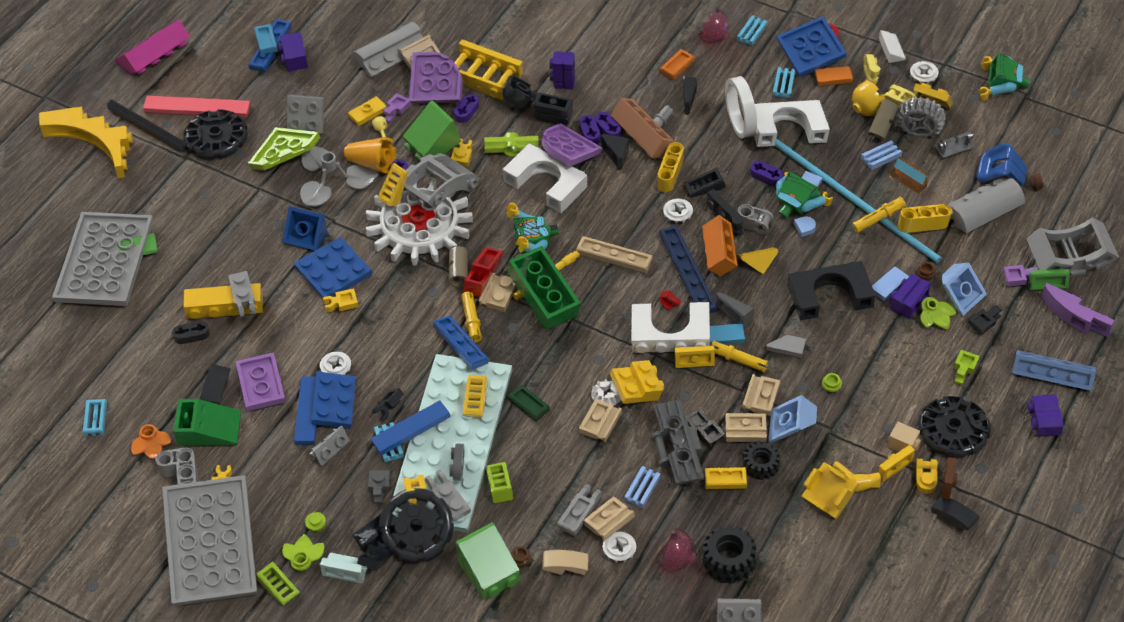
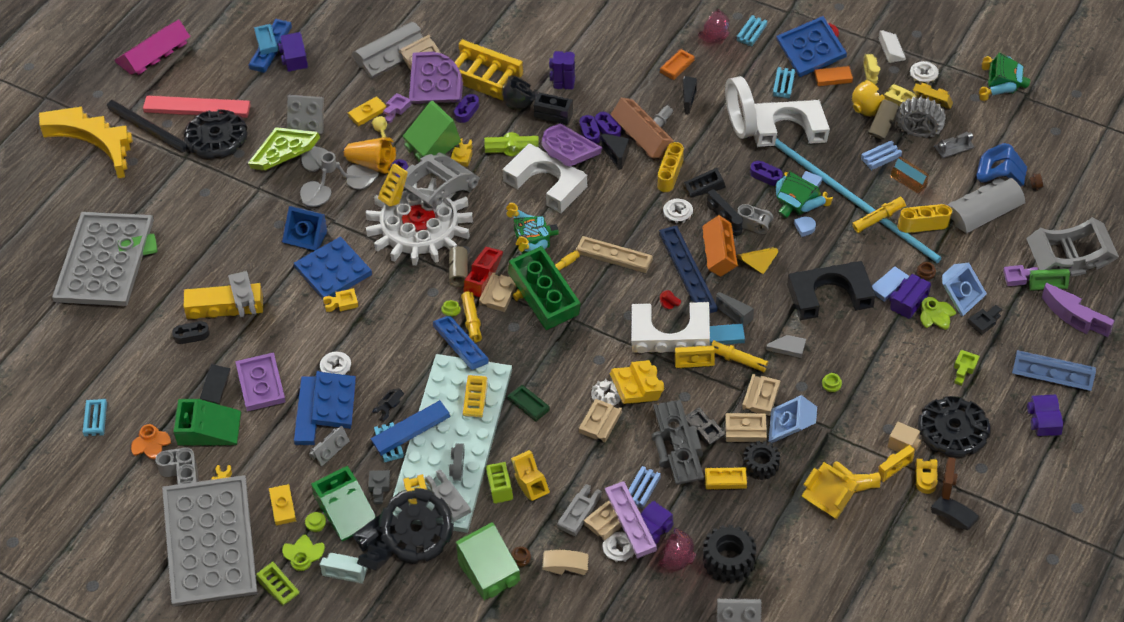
none -> yellow plate [269,484,296,526]
none -> slope [311,466,376,541]
none -> lime plate [441,300,461,317]
none -> yellow brick [511,450,550,501]
none -> lavender plate [605,481,657,558]
none -> dark purple brick [641,501,674,545]

